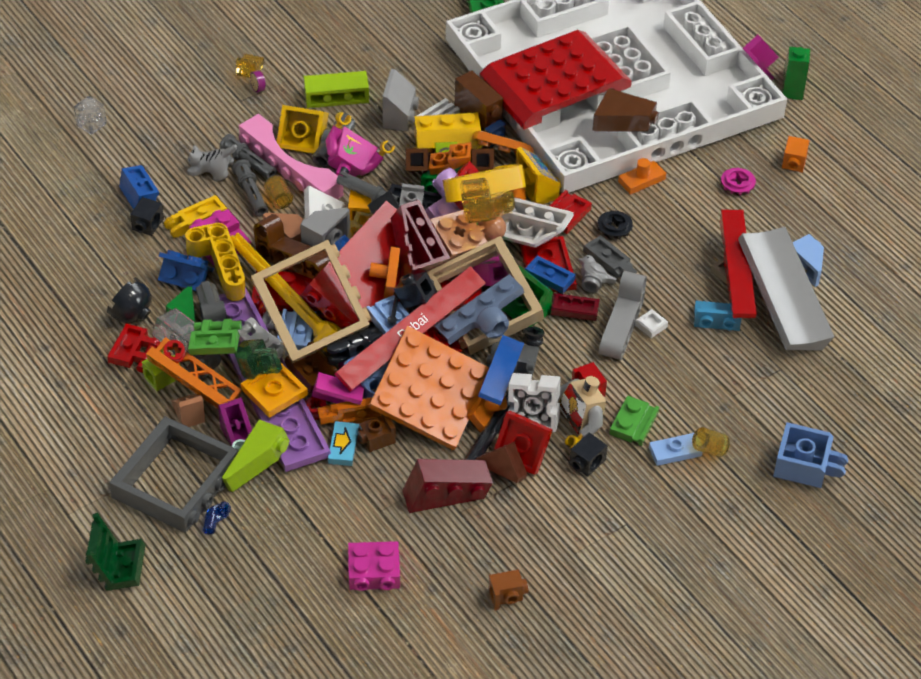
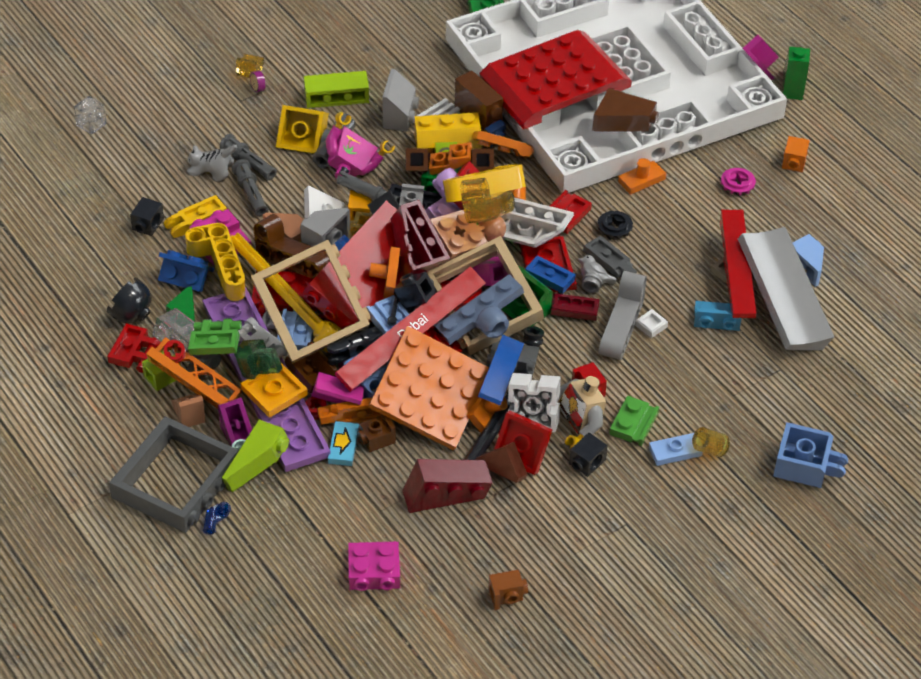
dark green plate [85,513,146,591] -> none
blue hinge [119,165,159,209] -> none
dark grey piece [196,281,227,322] -> none
bright pink arch [239,114,343,199] -> none
clear yellow brick [264,175,293,209] -> none
yellow slope [516,147,561,205] -> none

